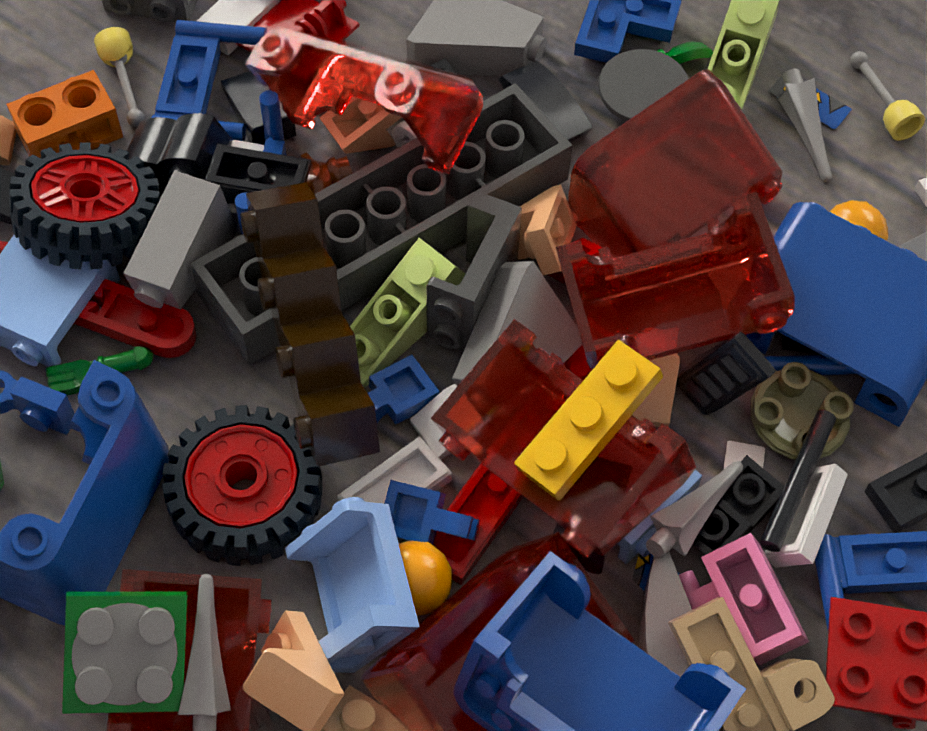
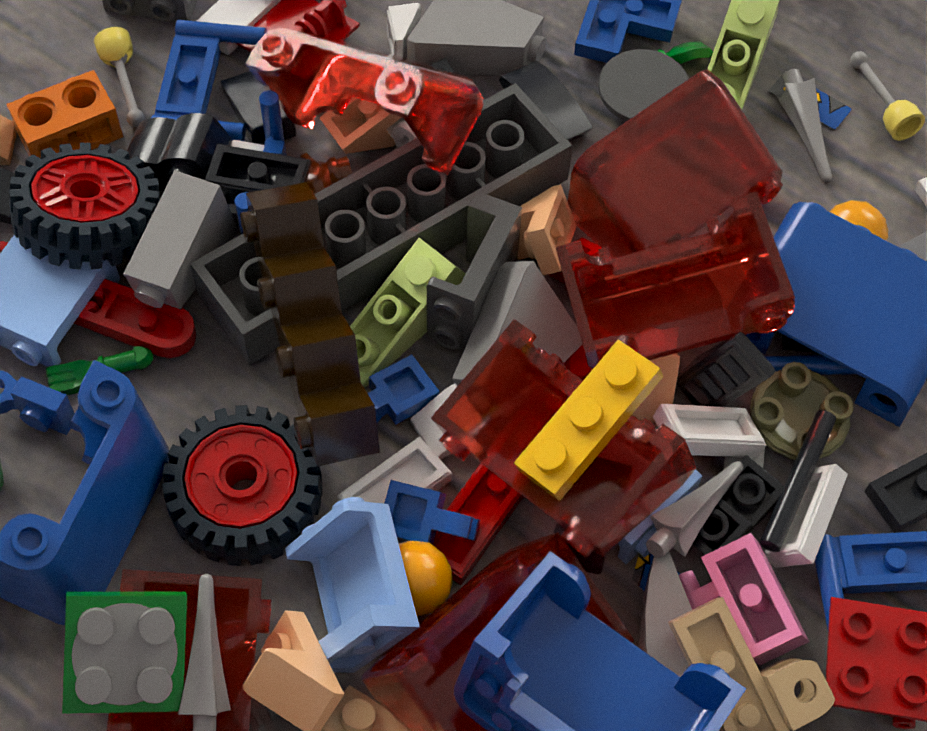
none -> white slope [387,3,421,70]
none -> white tile [653,404,766,458]

